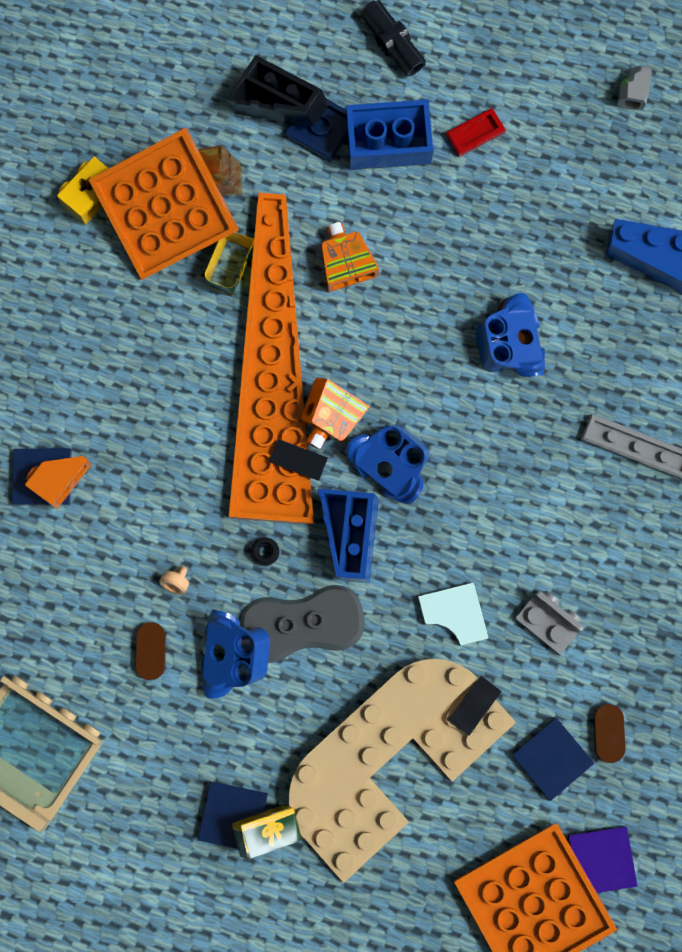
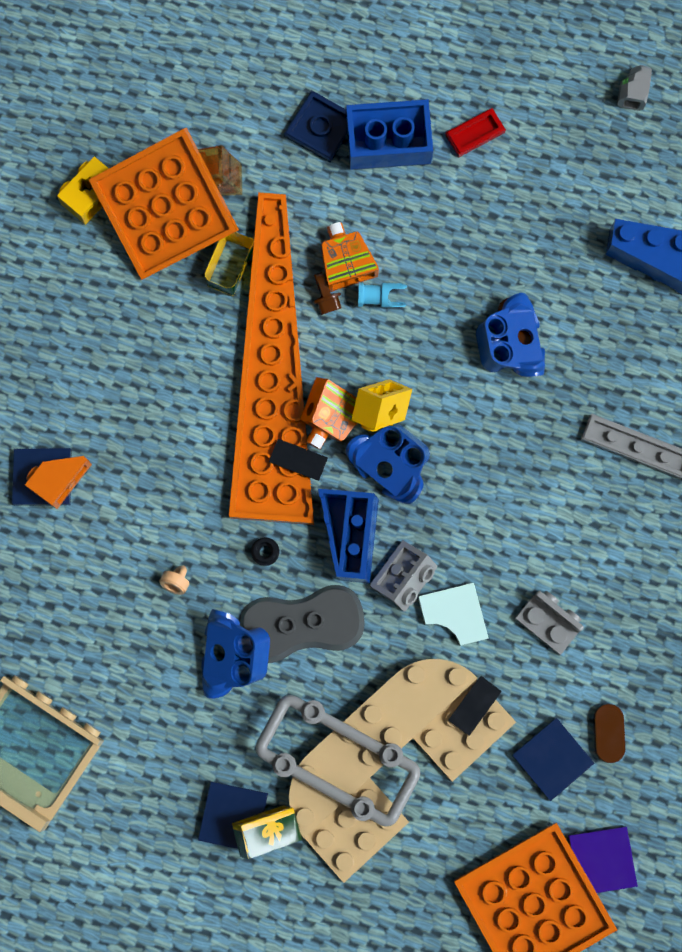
reddish brown tile [136,622,166,681] -> none
black wedge [226,55,329,127] -> none
black piece [360,0,426,77] -> none
none -> light grey bar [255,695,420,827]
none -> reddish brown piece [313,272,342,315]
none -> yellow brick [351,379,412,431]
none -> medium azure piece [358,282,407,308]
none -> light grey bracket [369,540,437,612]

